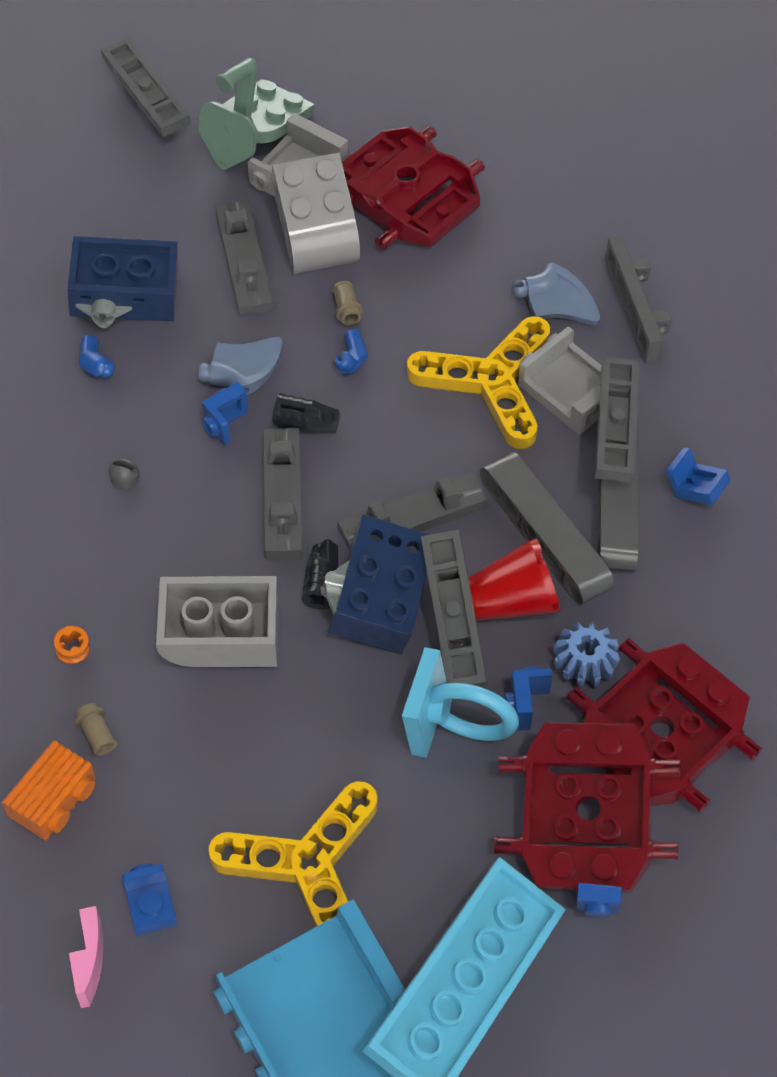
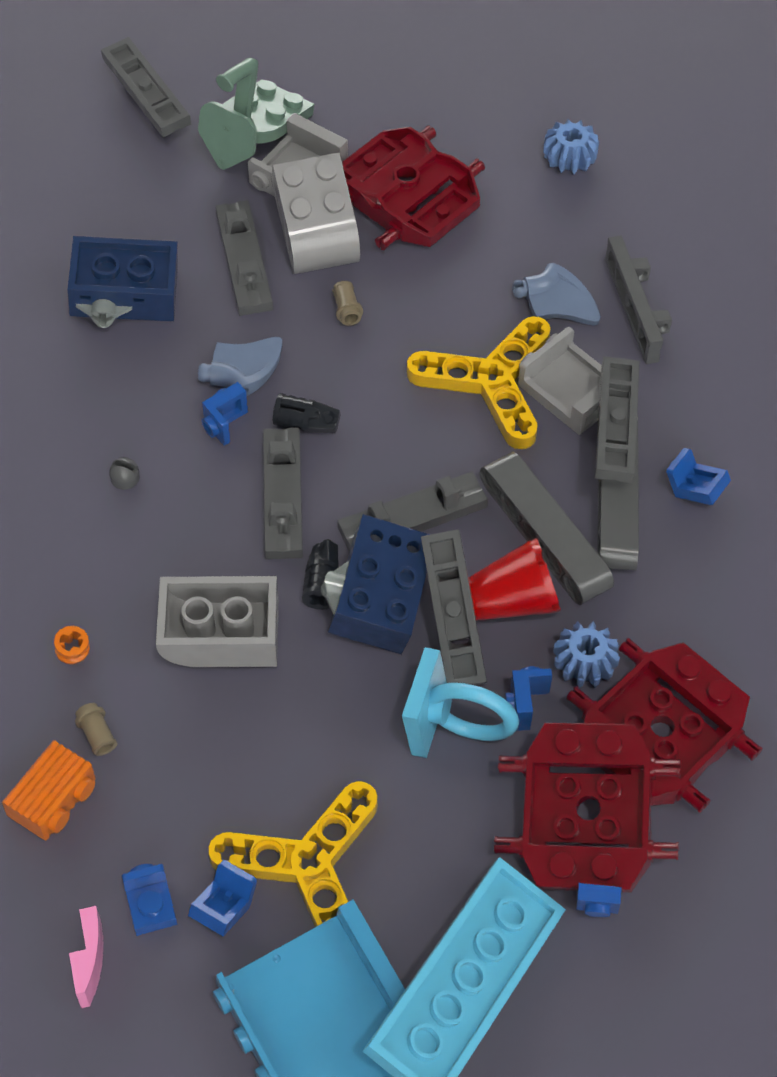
blue arm [79,335,115,379] -> none
blue arm [334,329,368,374] -> none
none -> blue bracket [188,860,257,937]
none -> medium blue gear [543,119,599,174]

